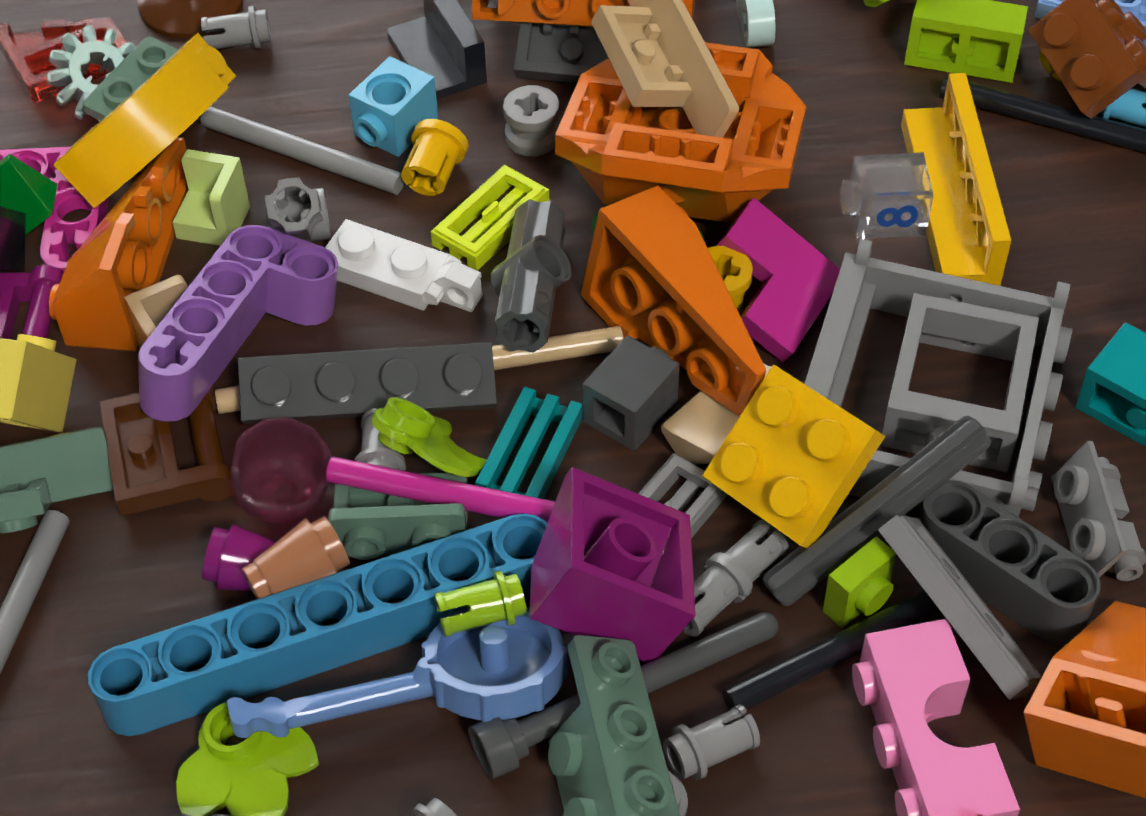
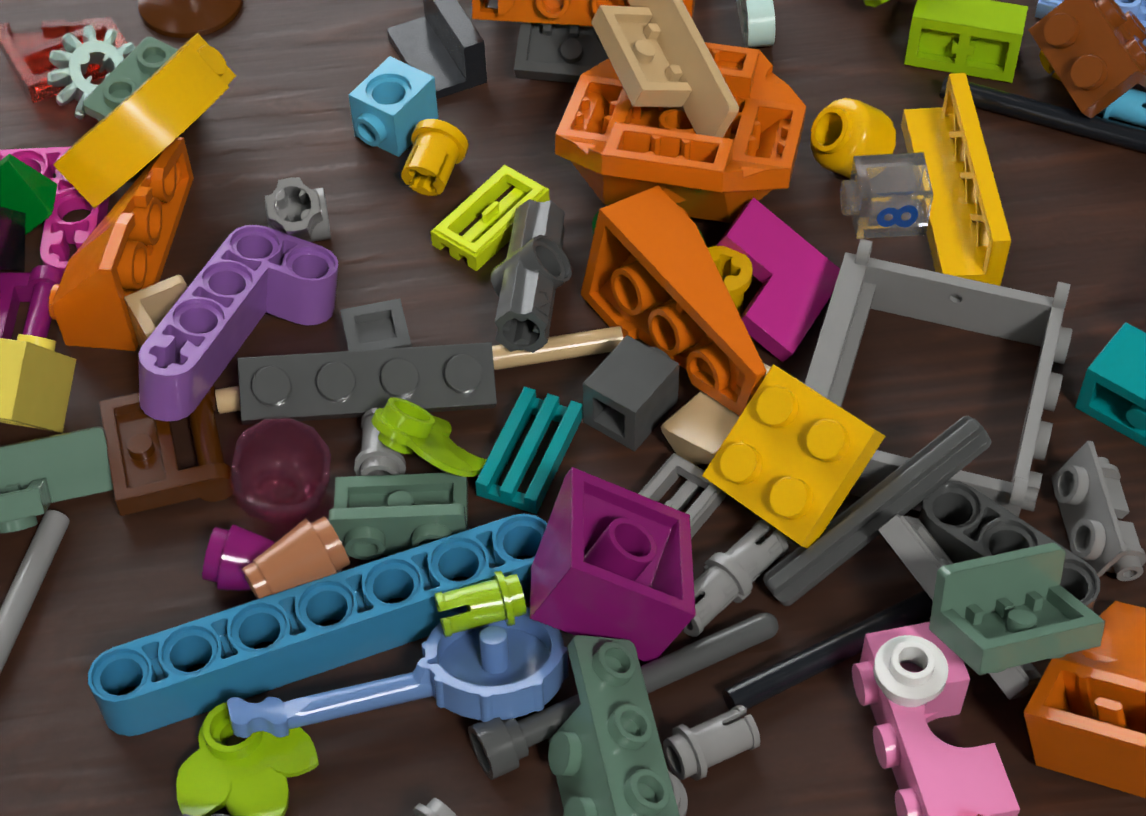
yellowish green panel [172,149,250,246] -> none
light grey bar [200,106,404,195] -> none
light grey pin [201,5,272,49] -> none
white hinge [325,219,483,312] -> none
dark pink bar [326,456,555,523] -> none
light grey wheel [503,85,559,156] -> none
lime plate [823,536,896,629] -> none
light grey window [880,293,1039,473] -> none
none -> dark grey plate [340,298,412,351]
none -> yellow head [810,98,896,181]
none -> white plate [873,635,948,707]
none -> sand green bracket [929,543,1105,675]

